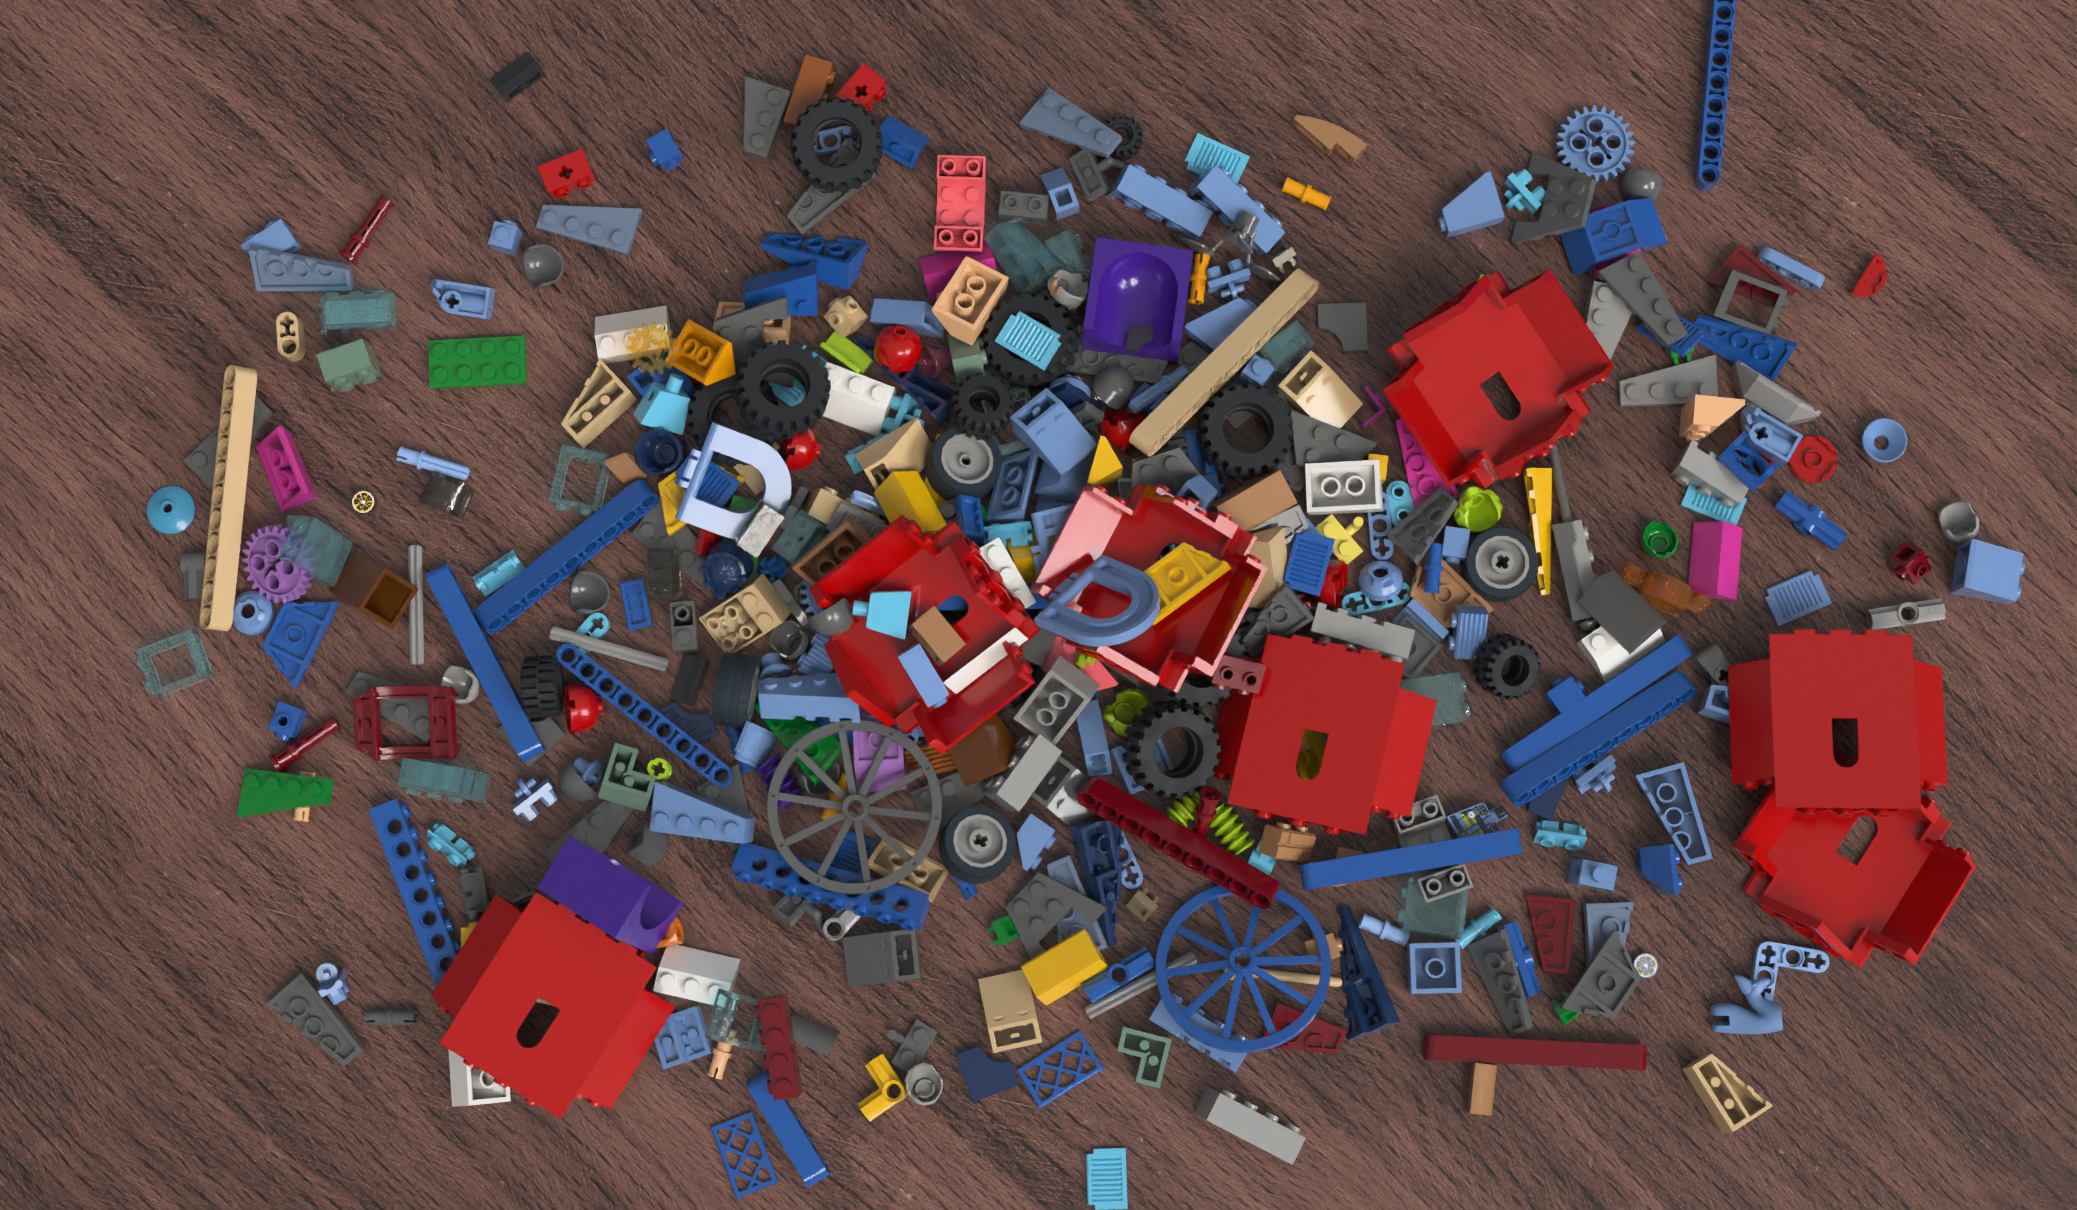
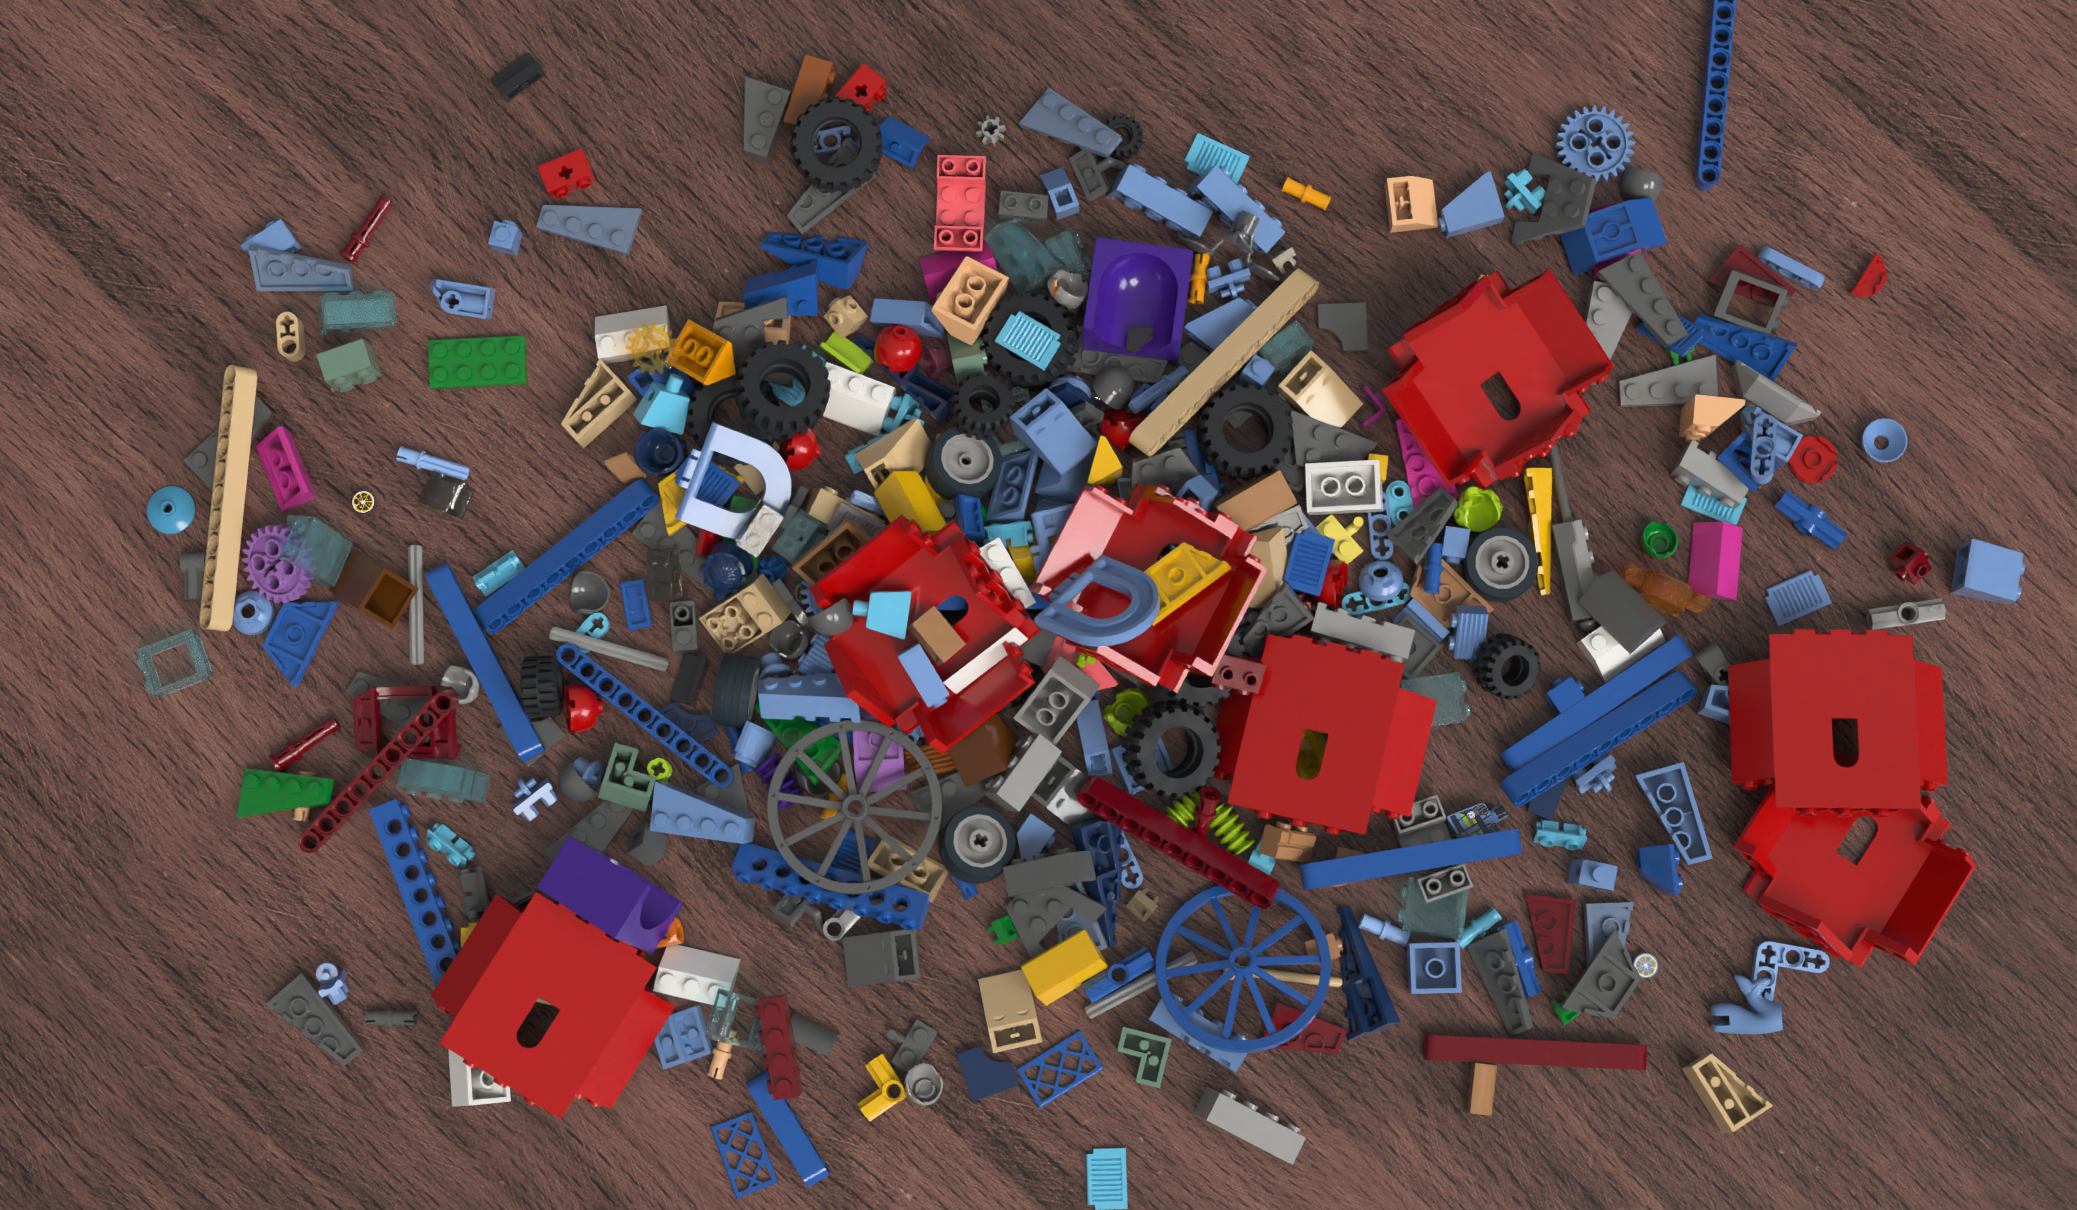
blue brick [268,702,308,741] -> none
dark grey helmet [523,244,564,289] -> none
clear light blue window [549,445,611,517] -> none
blue brick [646,129,684,171] -> none
medium nougat slope [1292,115,1367,165] -> none
light grey hair [1939,501,1979,543] -> none
none -> dark red beam [298,688,459,853]
none -> light grey gear [976,116,1006,147]
none -> dark grey wedge [1003,848,1096,897]
none -> light nougat slope [1384,176,1438,233]
none -> medium blue beam [1750,414,1777,484]

